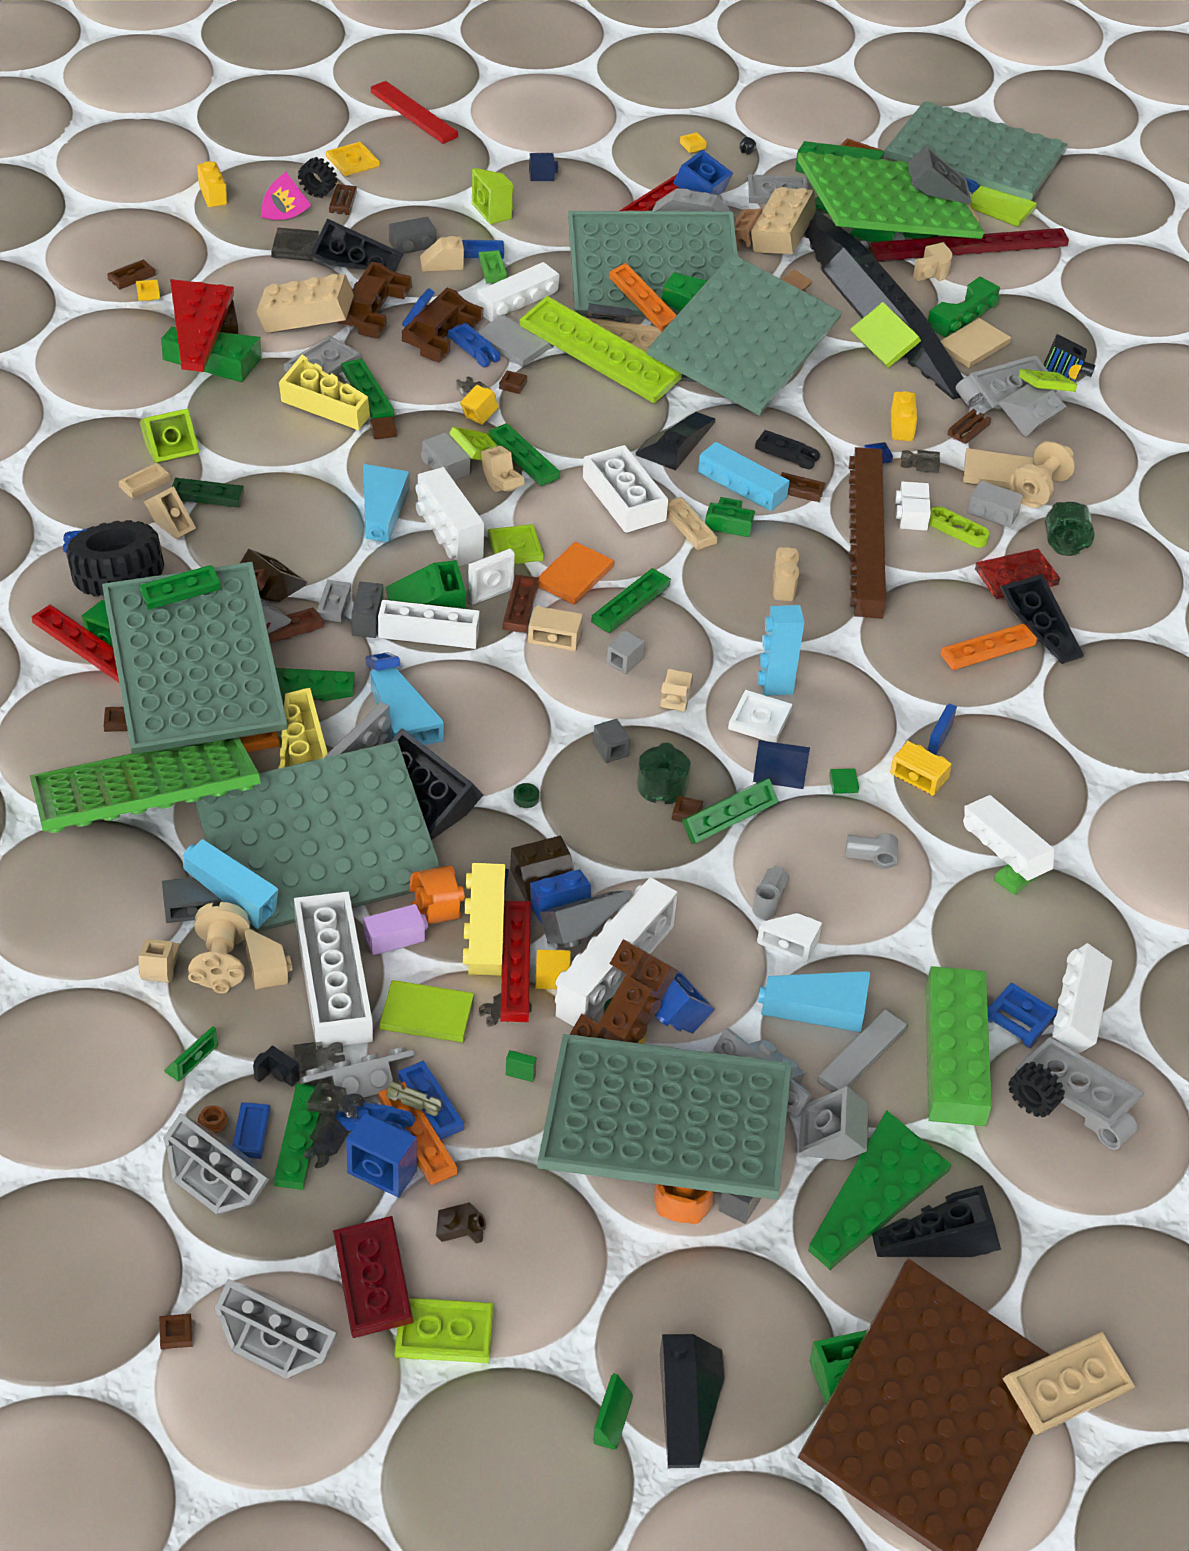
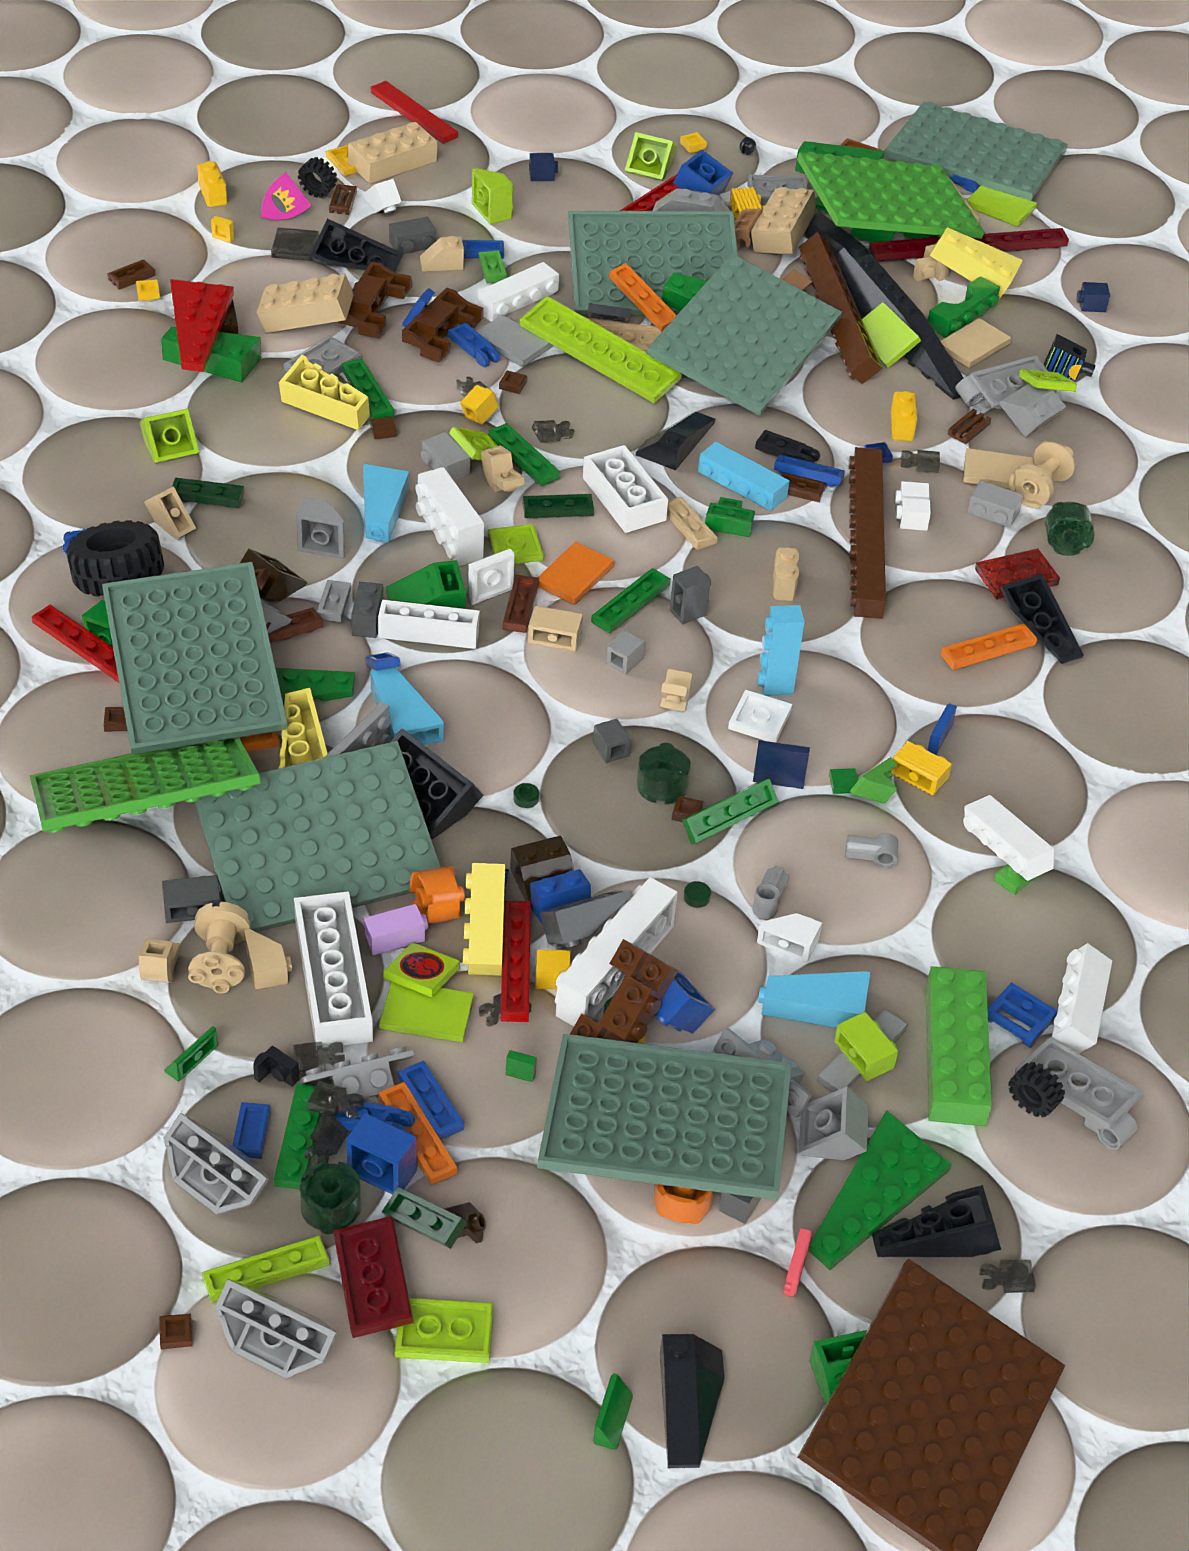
tan tile [118,463,171,499] -> none
green plate [139,565,221,610] -> none
medium azure slope [183,839,278,930] -> none
dark orange plate [198,1105,228,1133] -> none
olive axle [387,1082,442,1116] -> none
dark grey slope [908,145,972,204] -> none
lime beam [929,506,990,548] -> none
tan tile [1003,1331,1135,1436] -> none
none -> lime tile [202,1235,330,1303]
none -> yellow plate [211,216,234,243]
none -> light grey slope [296,497,345,559]
none -> clear green brick [300,1161,361,1235]
none -> tan brick [348,122,437,184]
none -> white slope [362,179,402,214]
none -> plate [382,1187,467,1249]
none -> lime tile [383,942,460,997]
none -> dark green plate [522,494,594,518]
none -> clear smoke plate [532,420,575,443]
none -> lime slope [625,132,677,181]
none -> dark grey brick [670,565,711,625]
none -> dark green tile [684,881,711,908]
none -> yellow brick [729,186,765,219]
none -> blue plate [774,455,845,487]
none -> coral tile [783,1228,812,1297]
none -> reddish brown brick [799,232,883,384]
none -> lime brick [834,1012,898,1081]
none -> bright green slope [850,757,897,803]
none -> light yellow wedge [929,227,1023,299]
none -> clear smoke plate [979,1260,1036,1293]
none -> dark blue brick [1076,282,1110,312]

